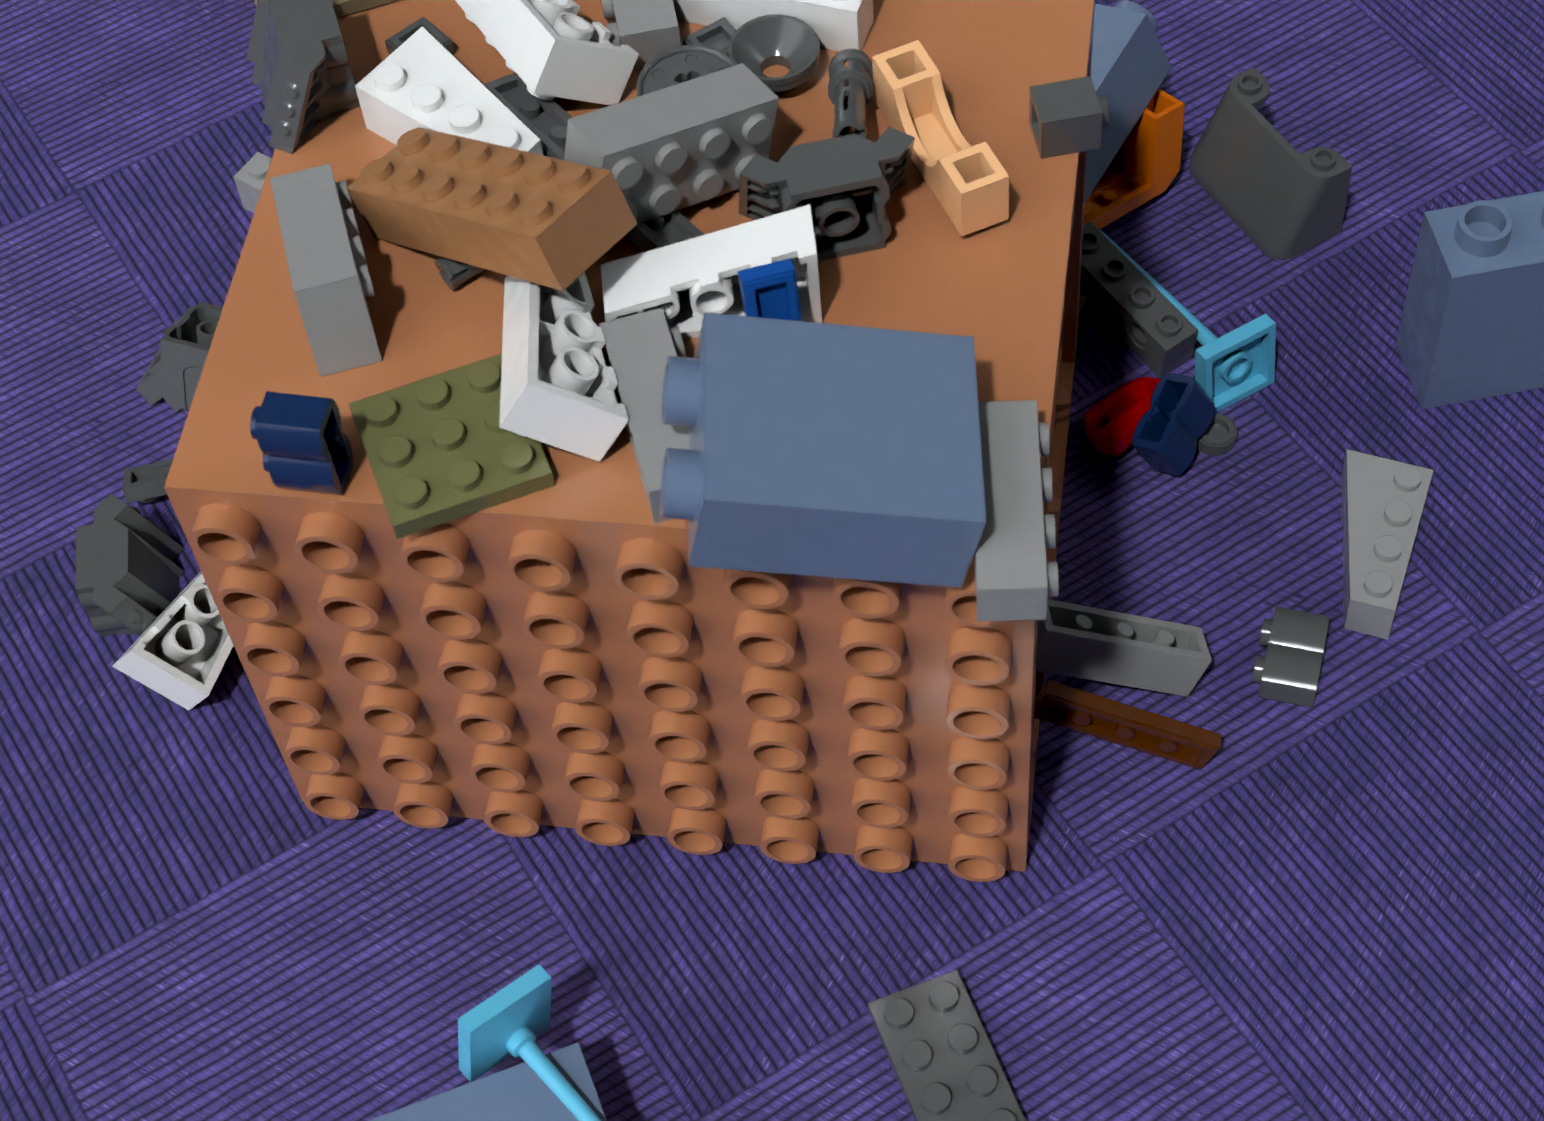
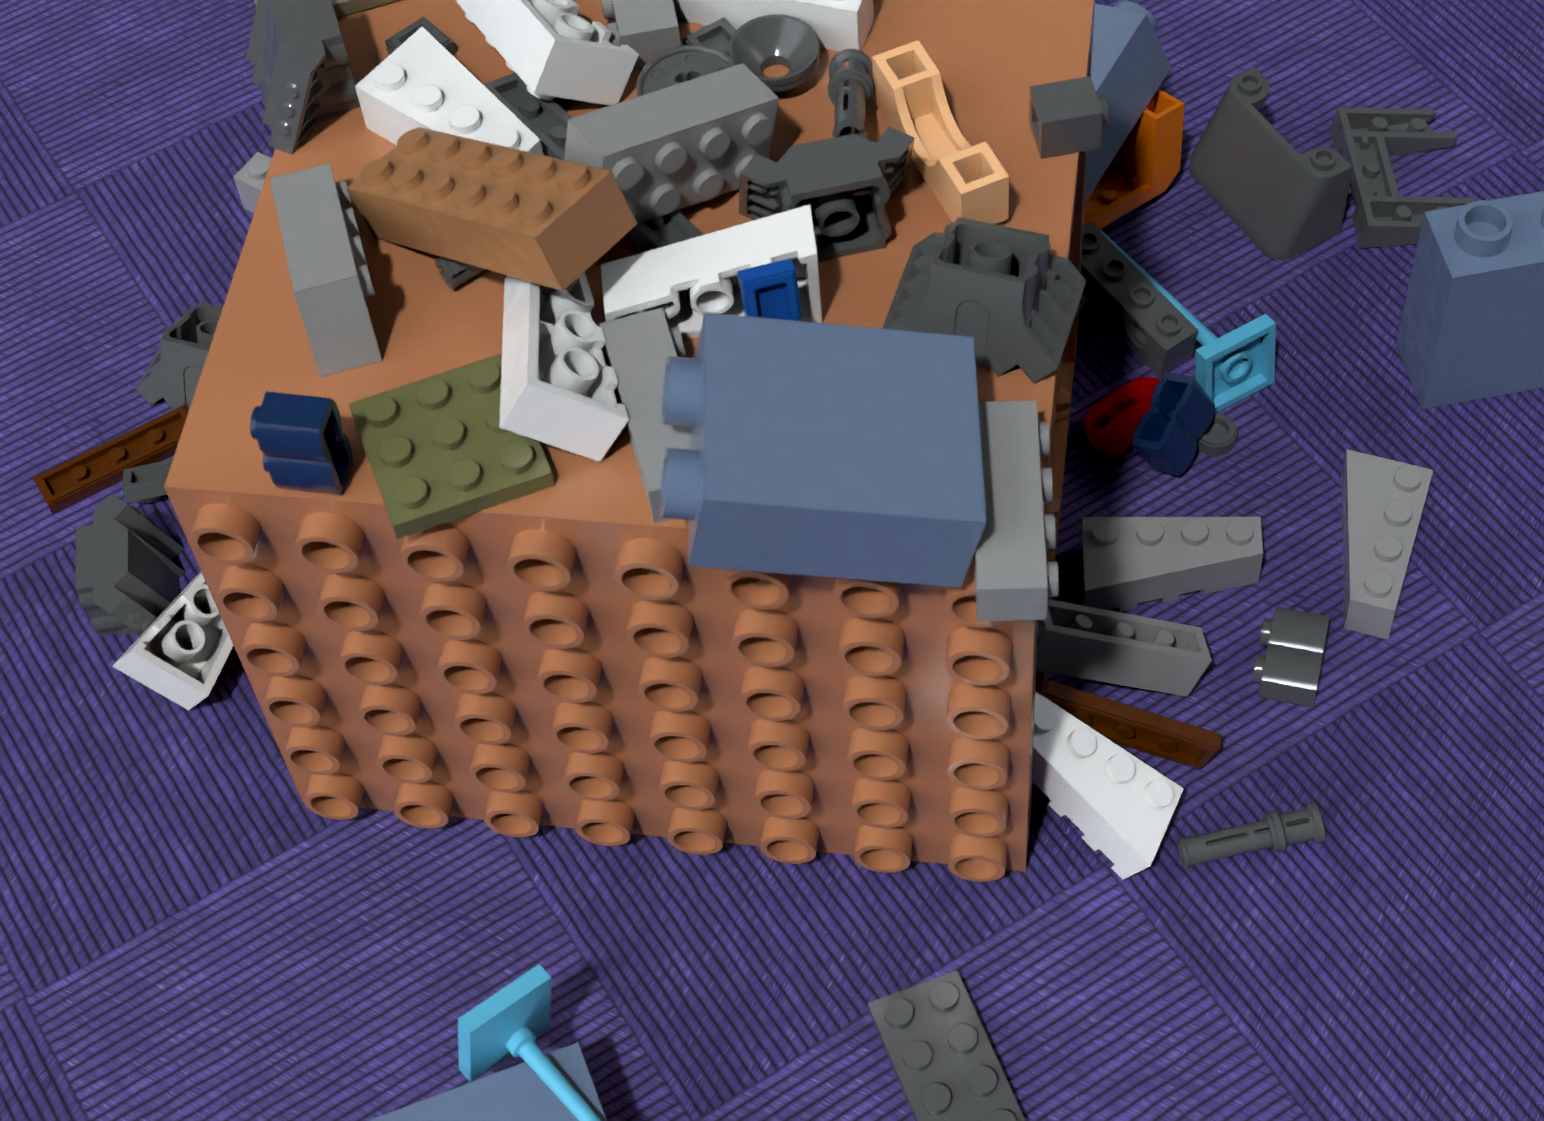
none -> reddish brown tile [33,405,188,514]
none -> dark grey slope [882,217,1086,383]
none -> white wedge [1032,691,1184,880]
none -> light grey wedge [1081,517,1263,612]
none -> dark grey pin [1177,801,1325,868]
none -> dark grey wedge [1330,107,1475,248]

